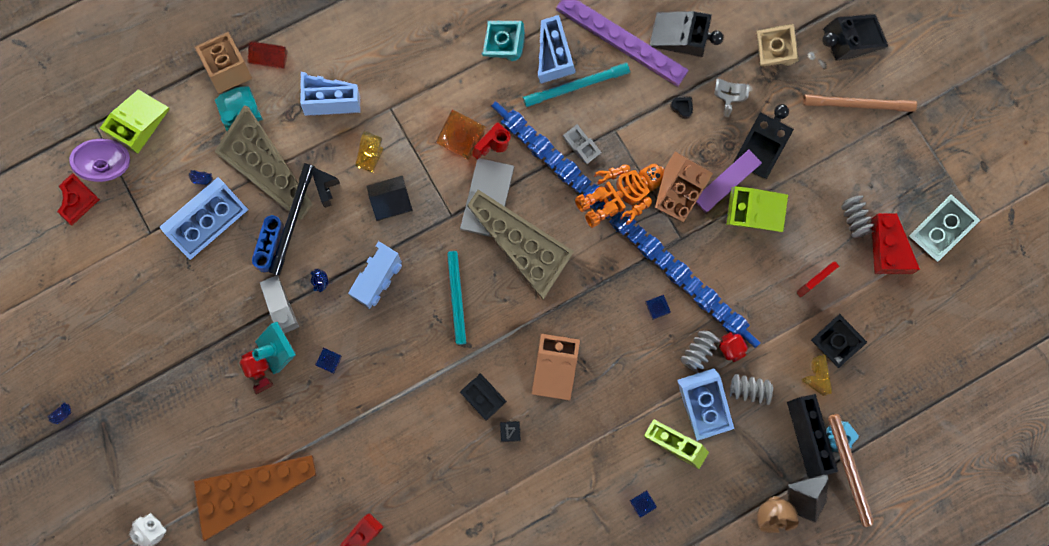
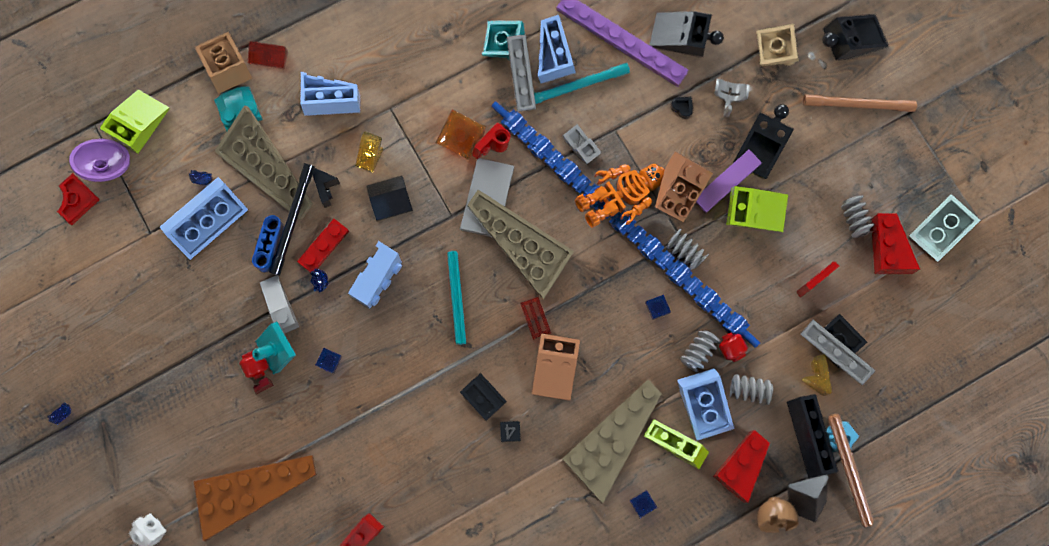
none -> red plate [297,219,349,275]
none -> light grey tile [507,35,536,112]
none -> clear red tile [520,297,551,340]
none -> dark tan wing [562,379,662,504]
none -> light grey piece [667,229,709,270]
none -> red wedge [713,430,770,503]
none -> light grey tile [801,320,875,386]

